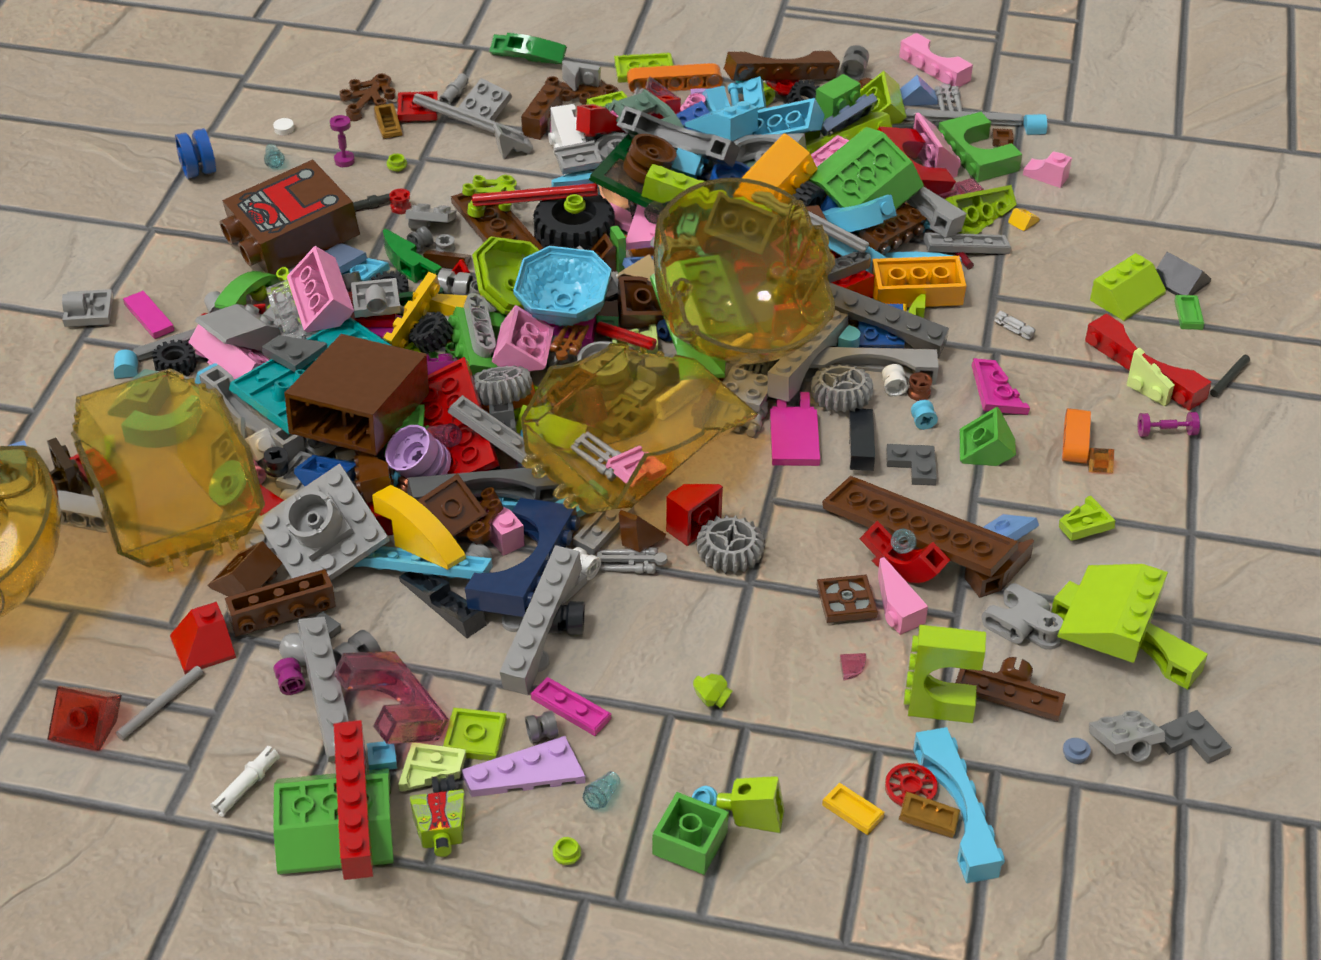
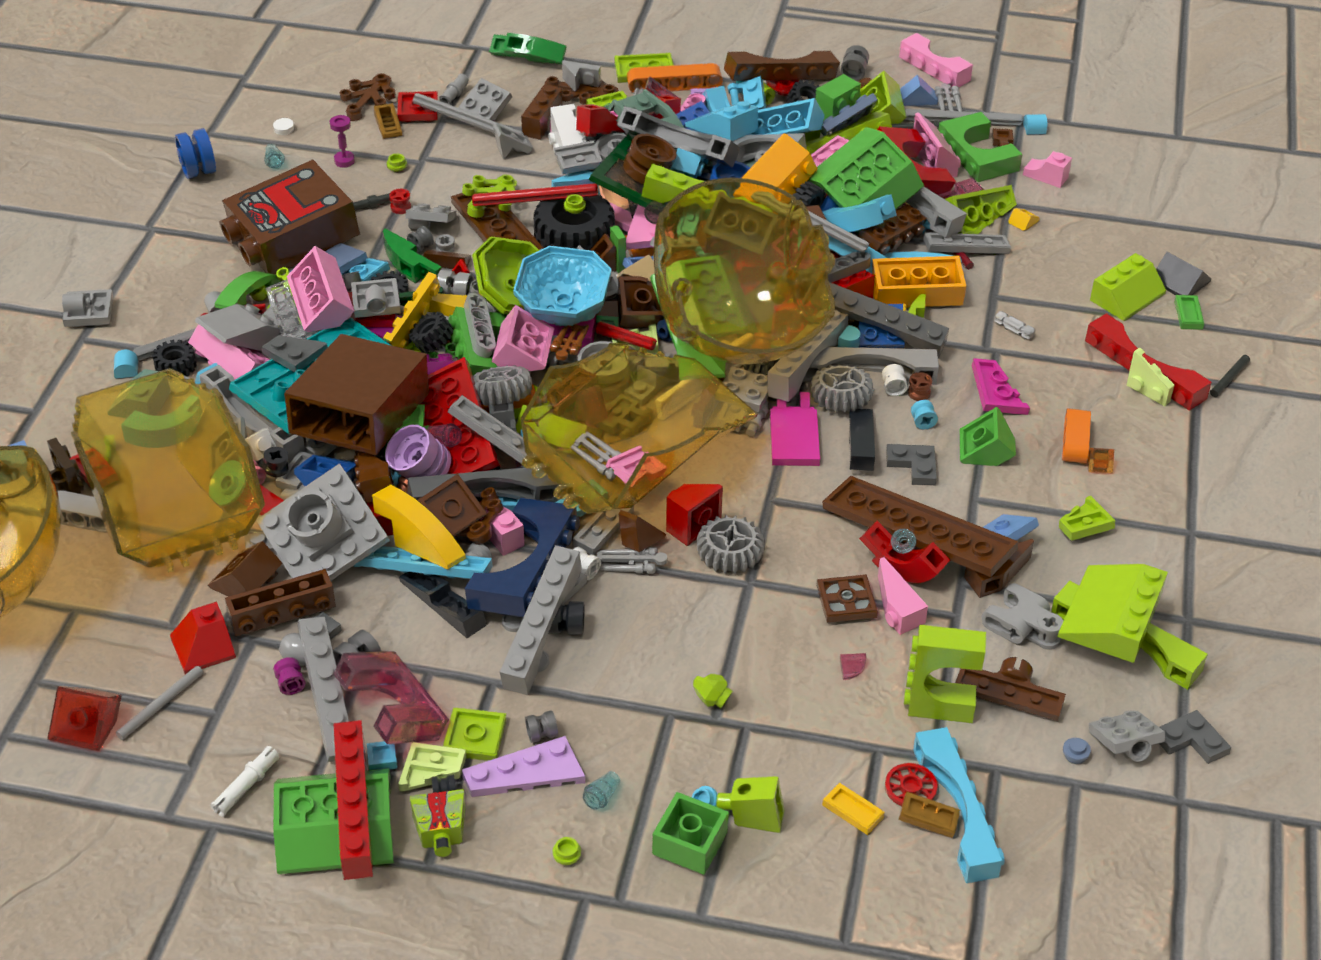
dark pink tile [123,291,174,339] -> none
dark pink tile [531,677,611,736] -> none
magenta wheel [1137,412,1200,437] -> none

